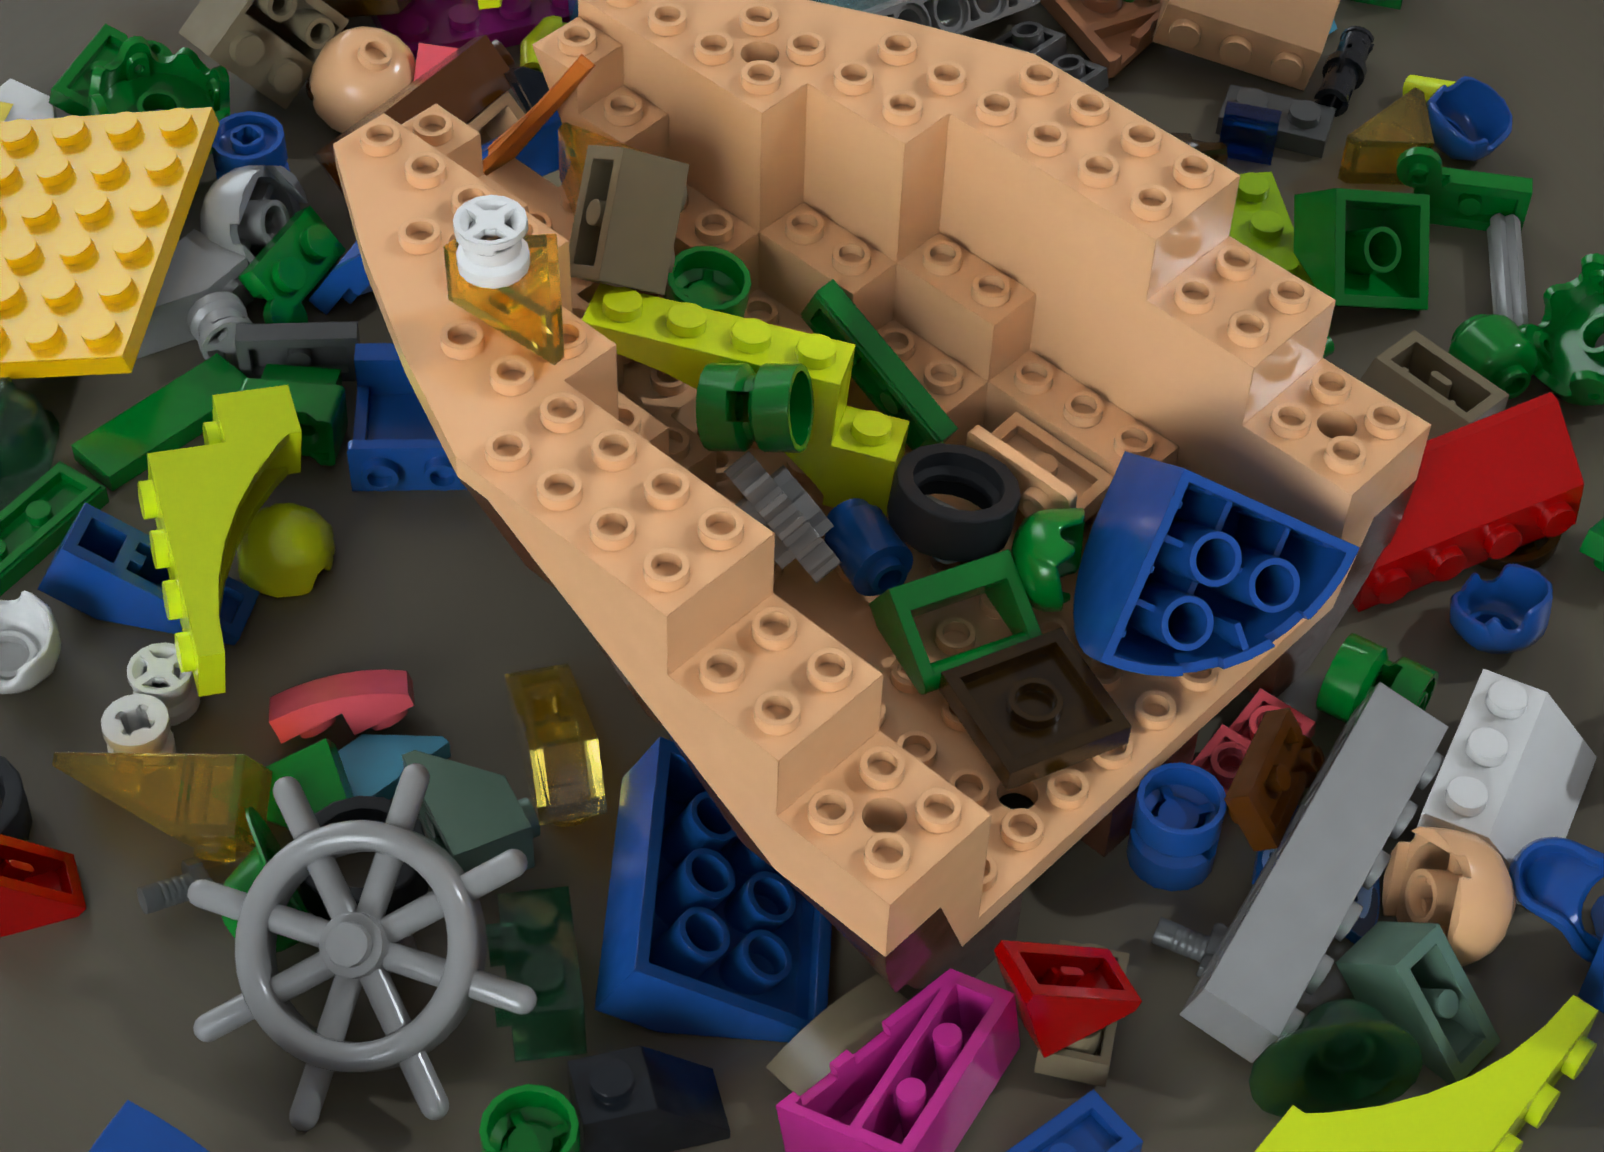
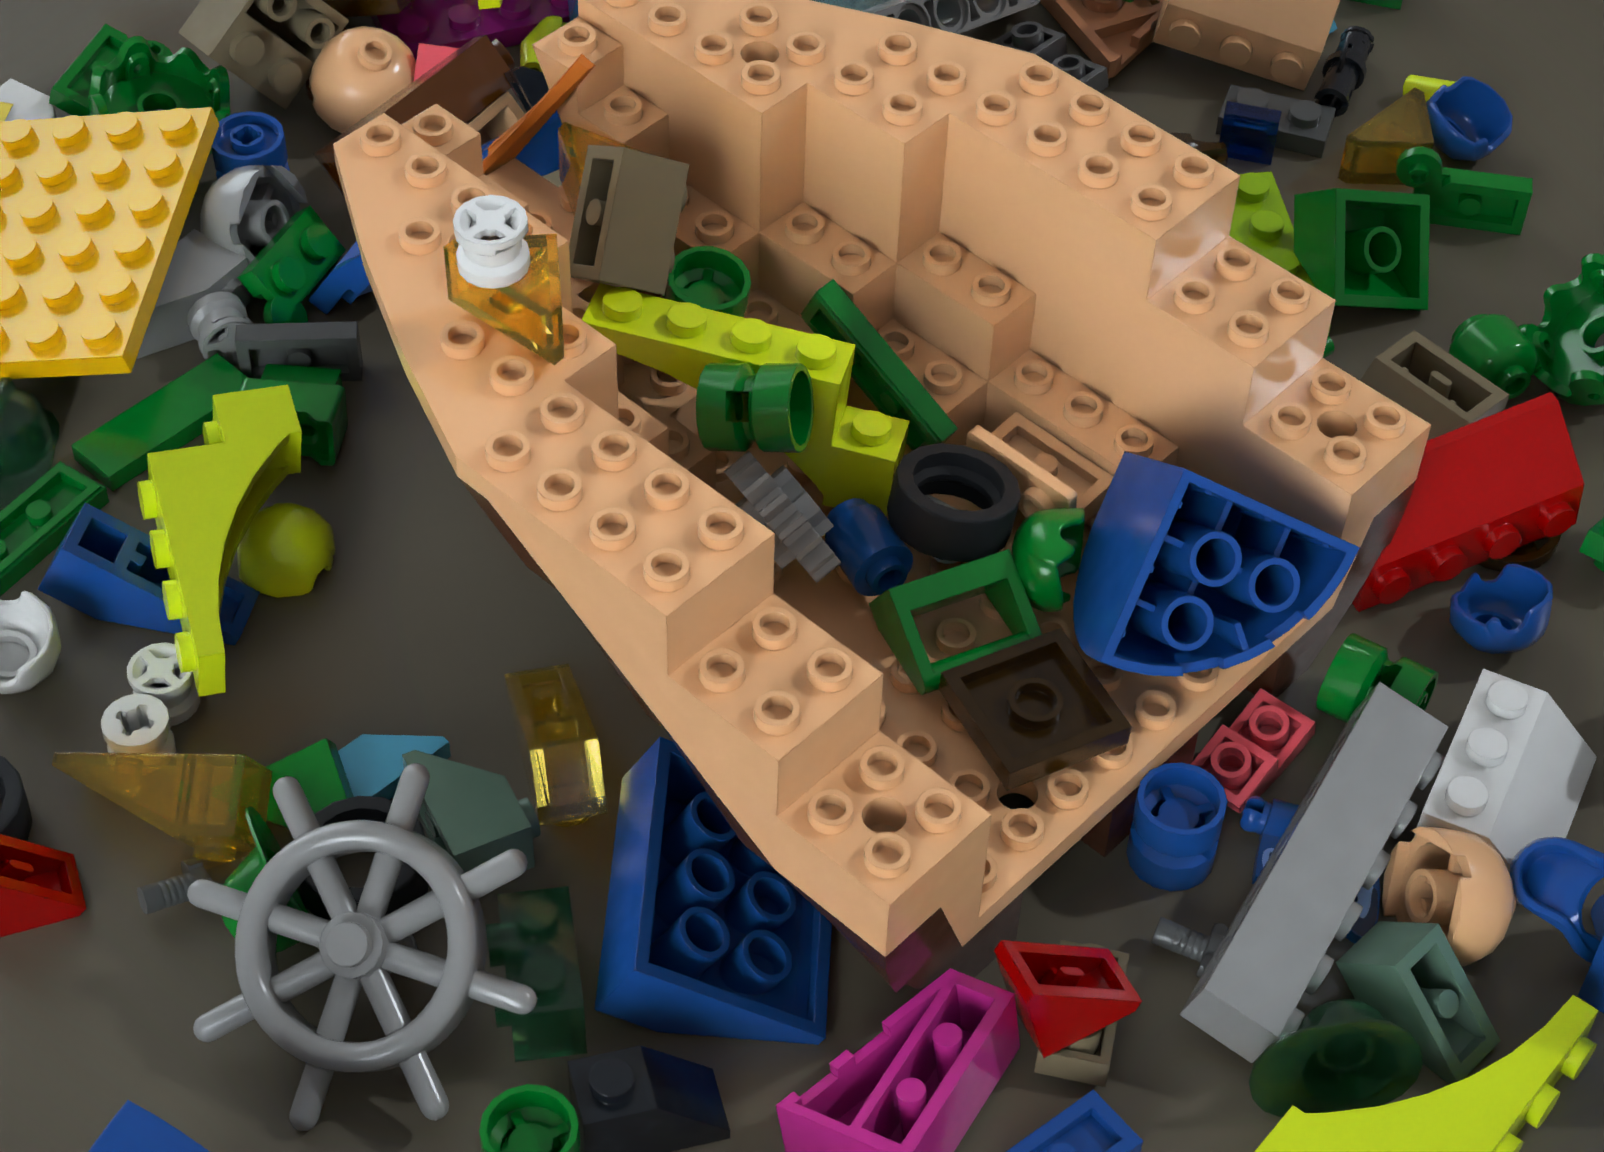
coral slope [269,669,415,744] -> none
blue panel [347,343,467,492] -> none
dark tan slope [766,974,909,1096] -> none
reddish brown hinge [1224,708,1325,851] -> none
light grey axle [1487,213,1529,326] -> none

